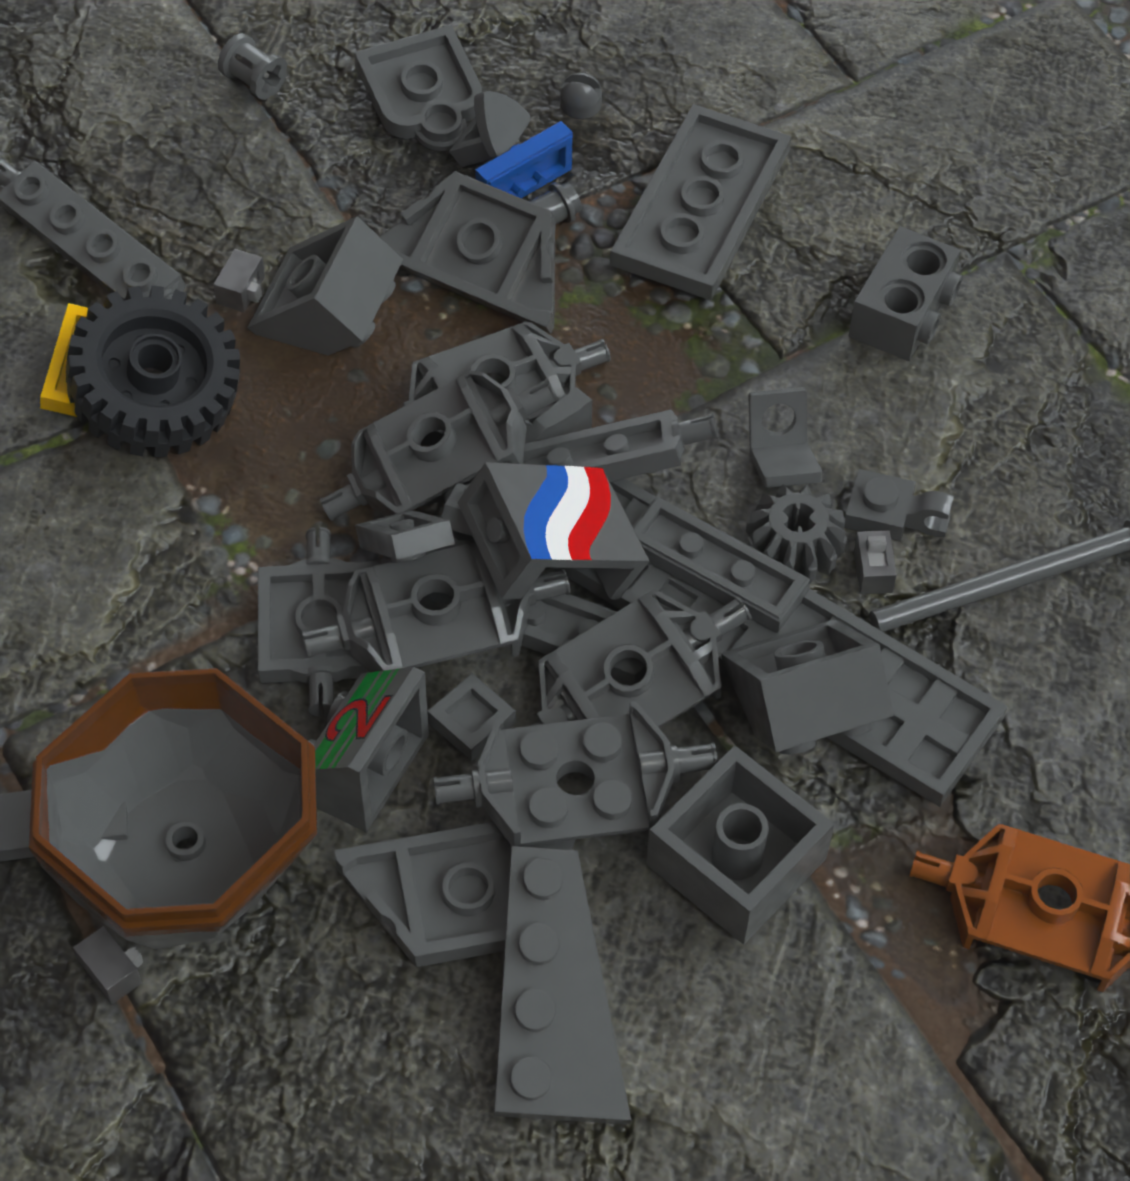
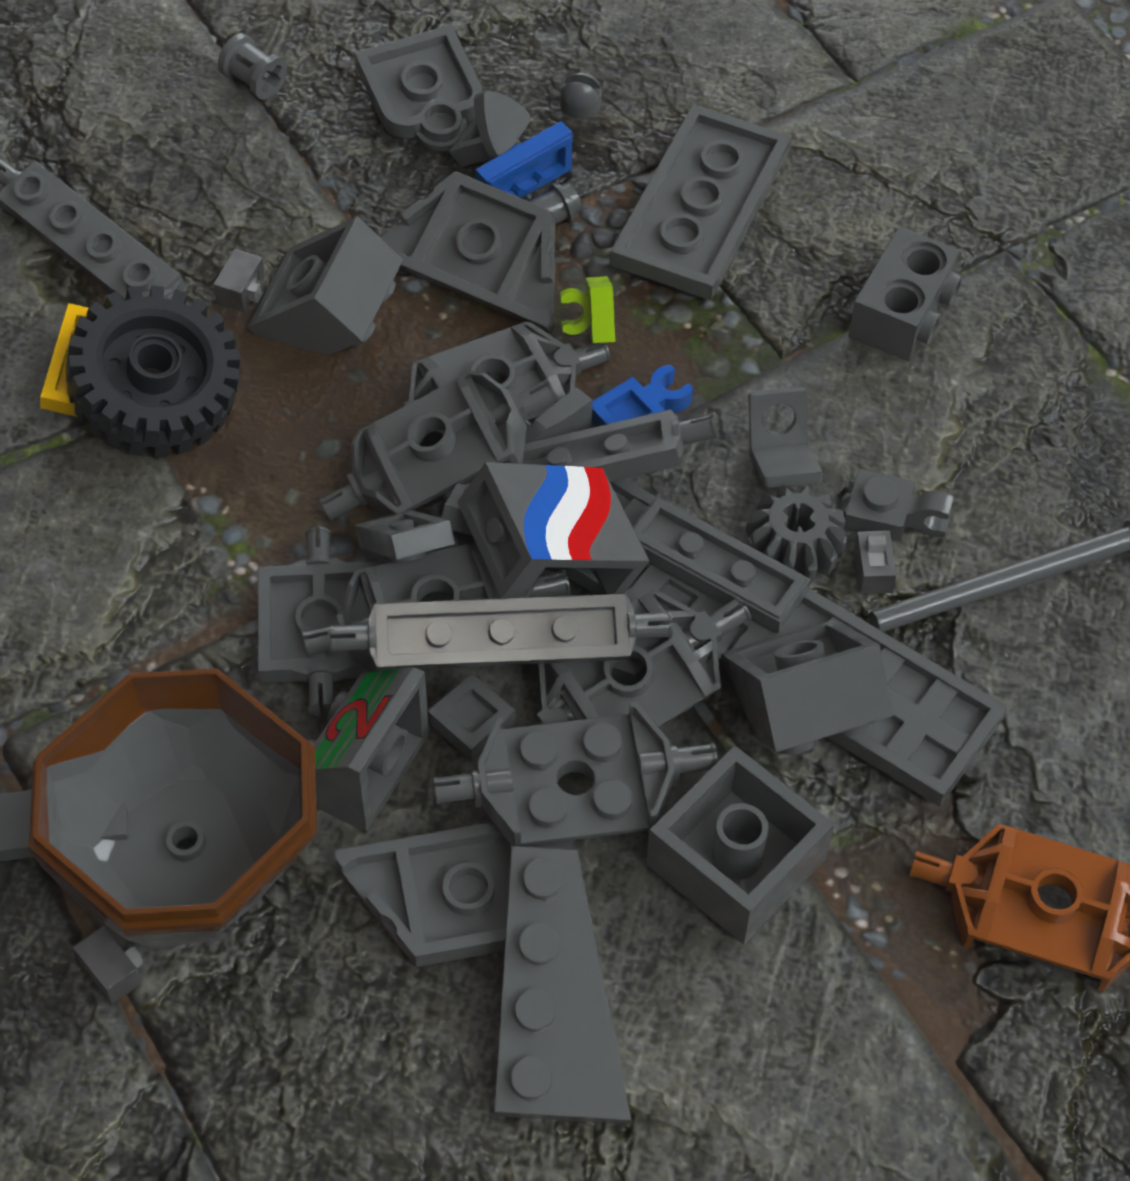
none -> plate [330,594,673,670]
none -> lime tile [559,276,615,343]
none -> blue plate [592,365,693,427]

